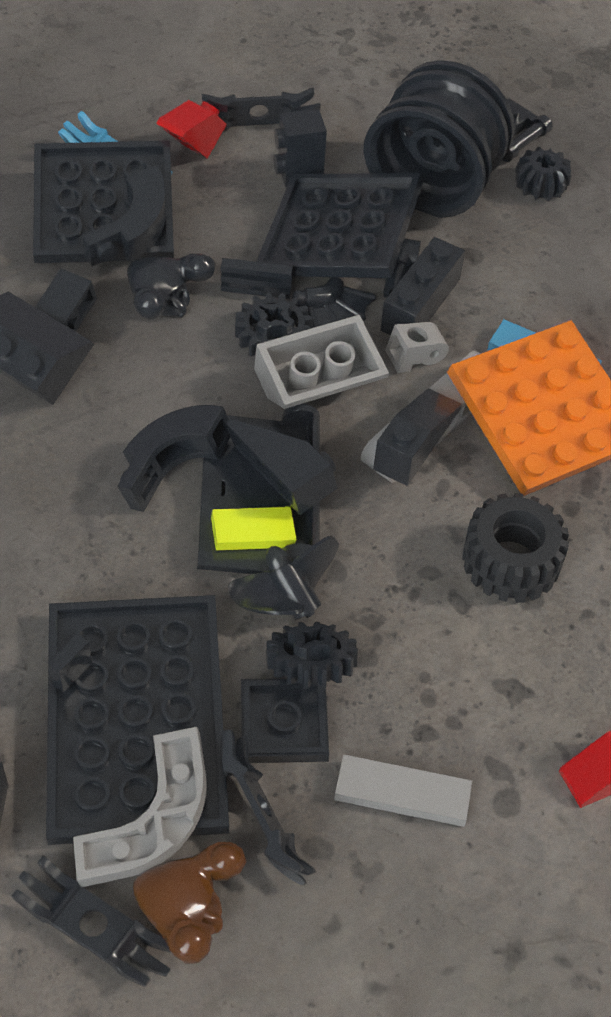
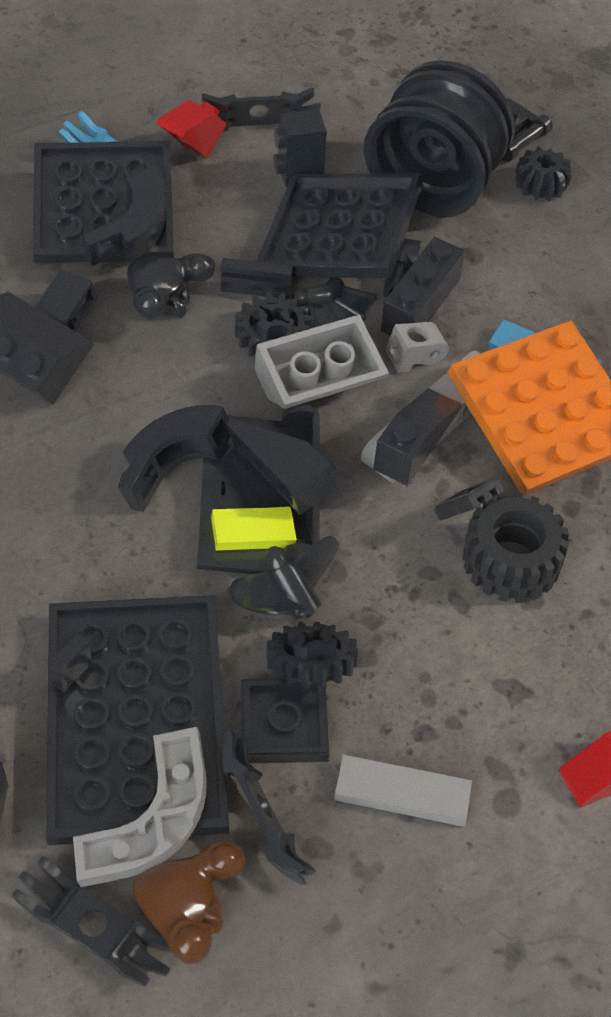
none -> black tile [434,478,505,521]

